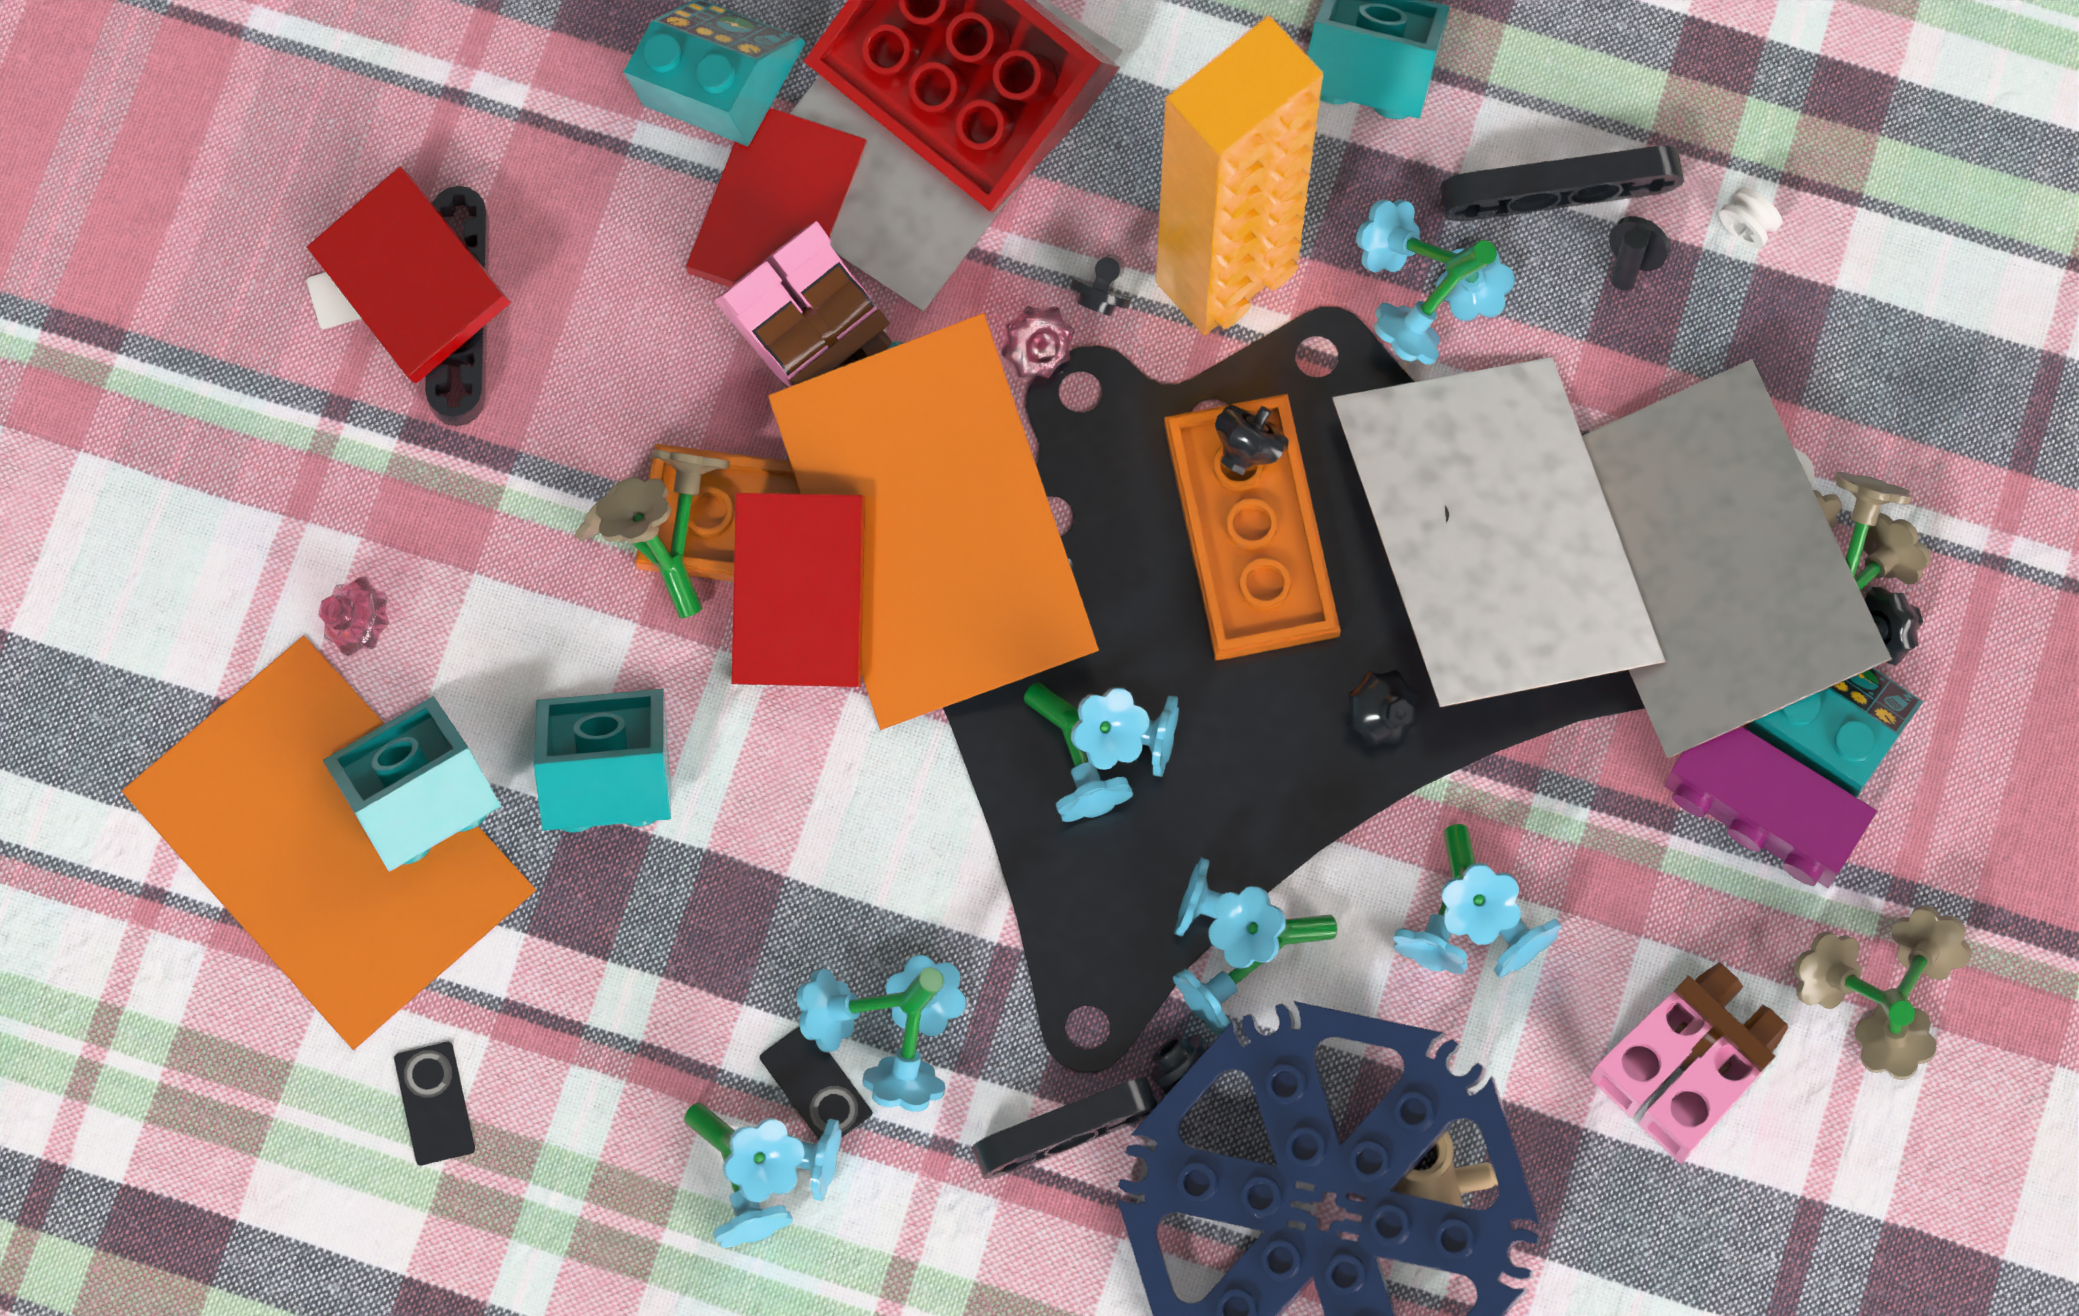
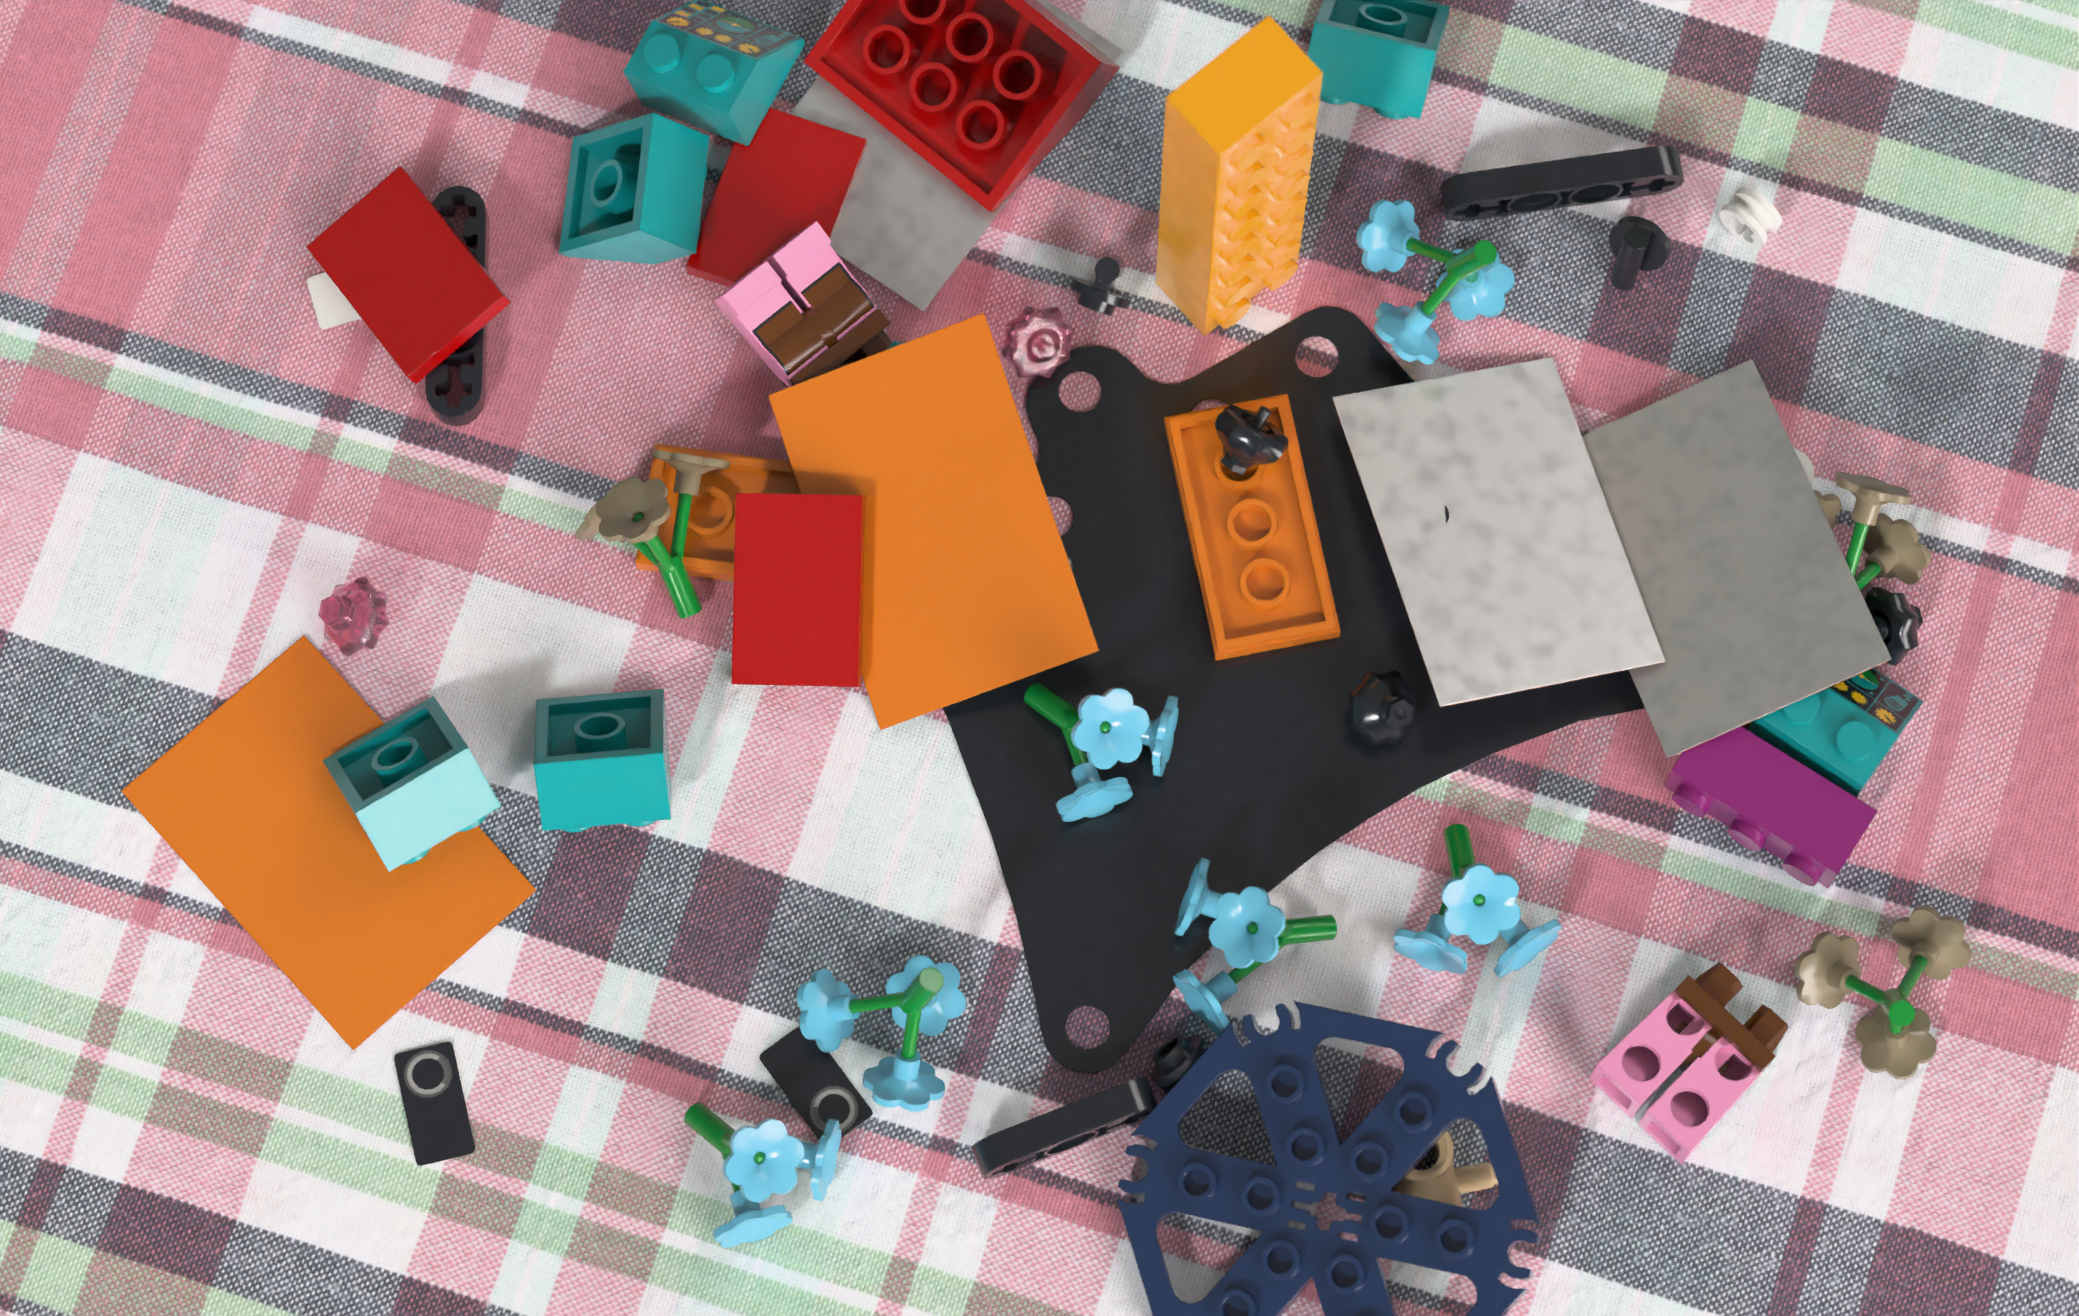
none -> teal slope [559,112,710,265]

